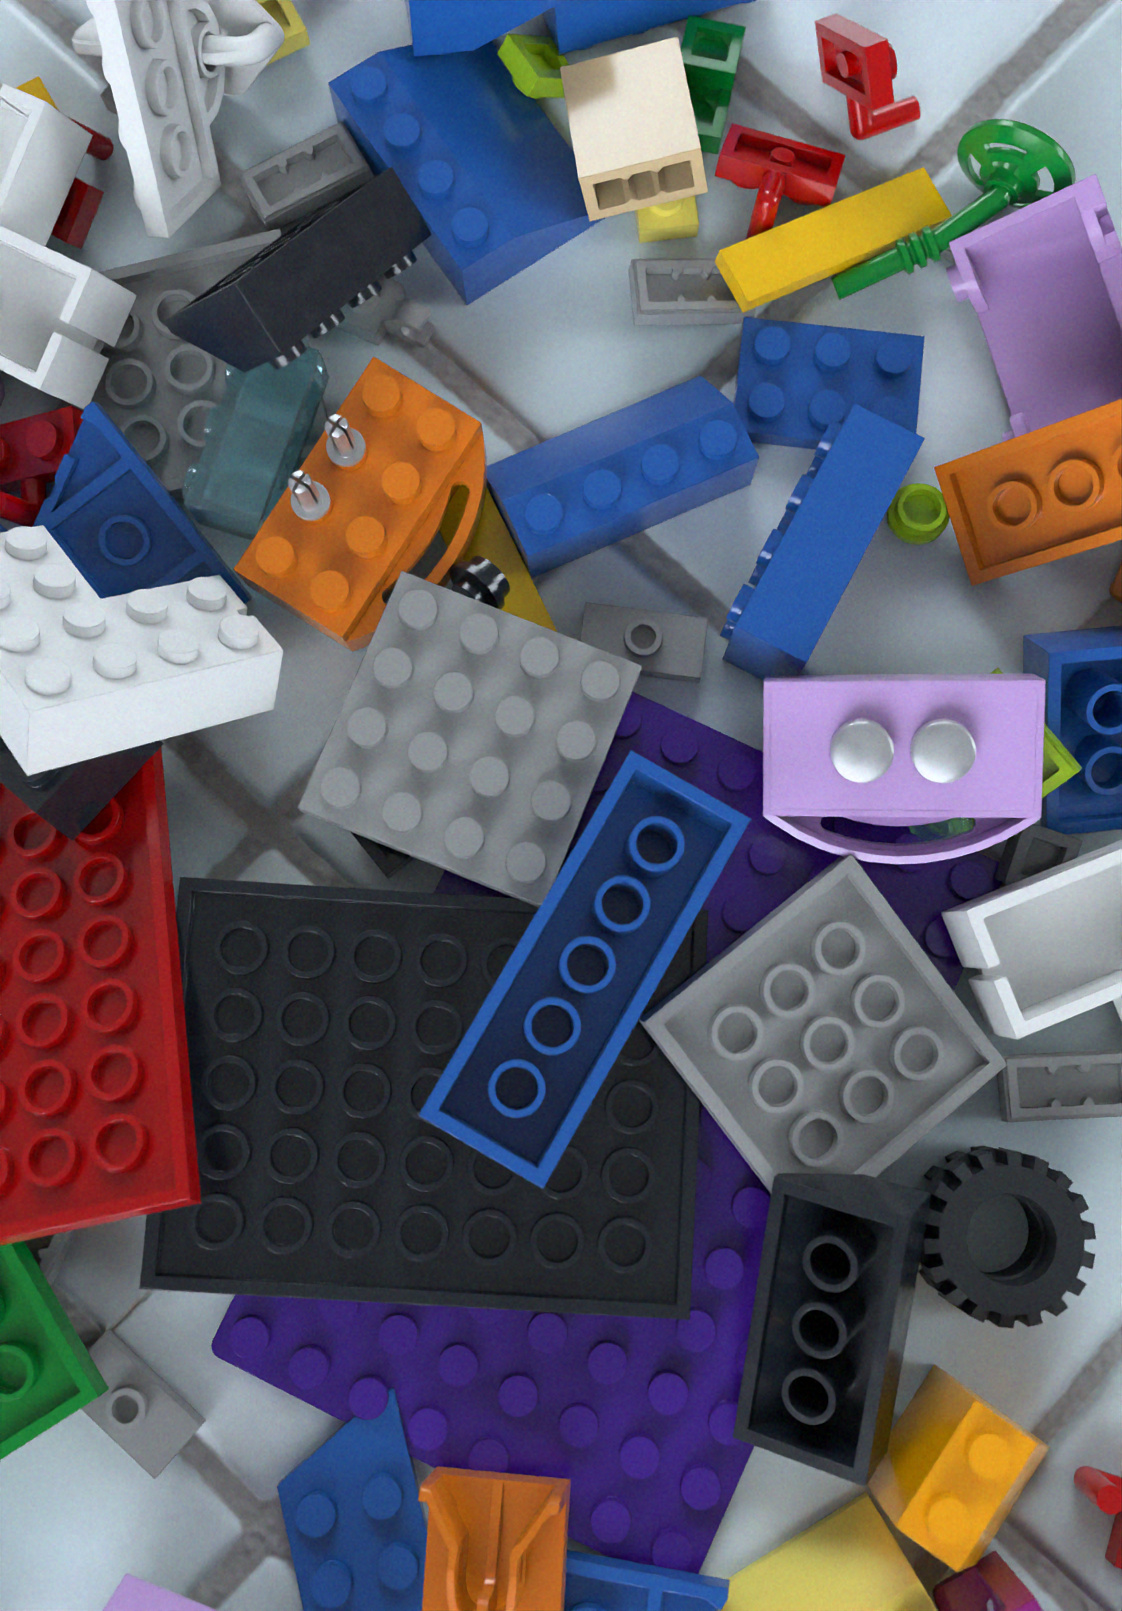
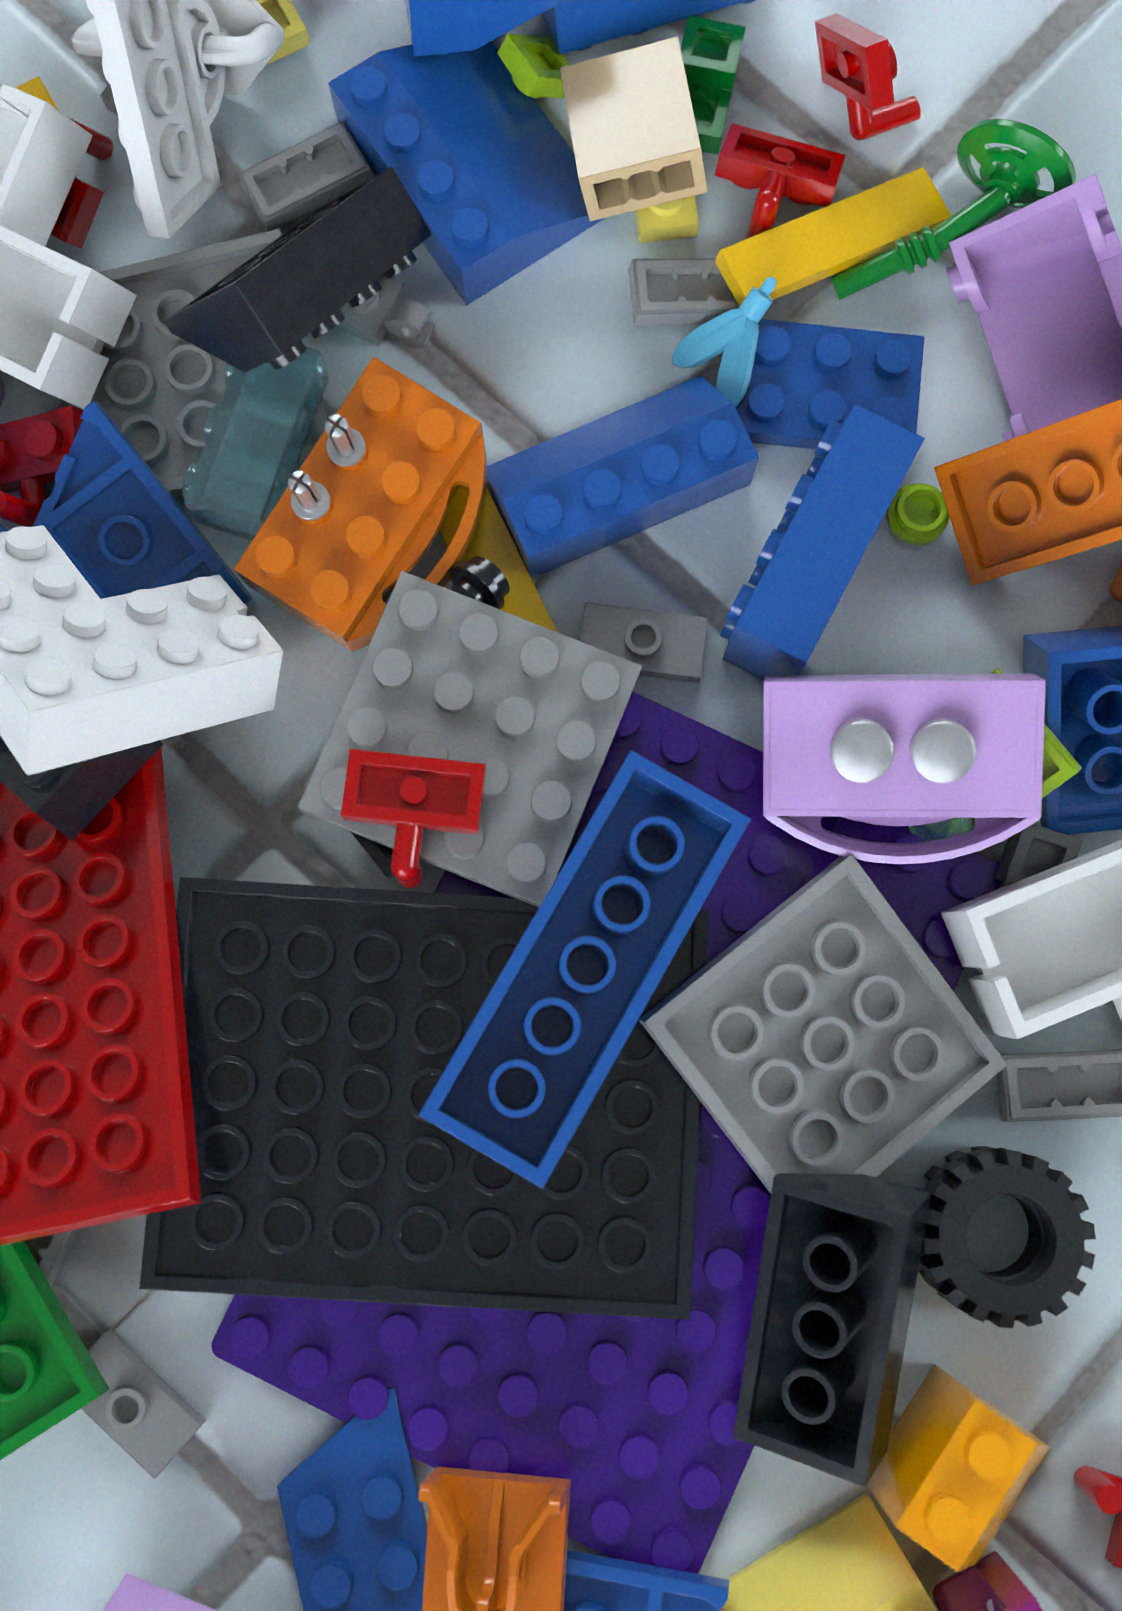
none -> red plate [340,749,487,888]
none -> medium azure piece [672,277,777,408]

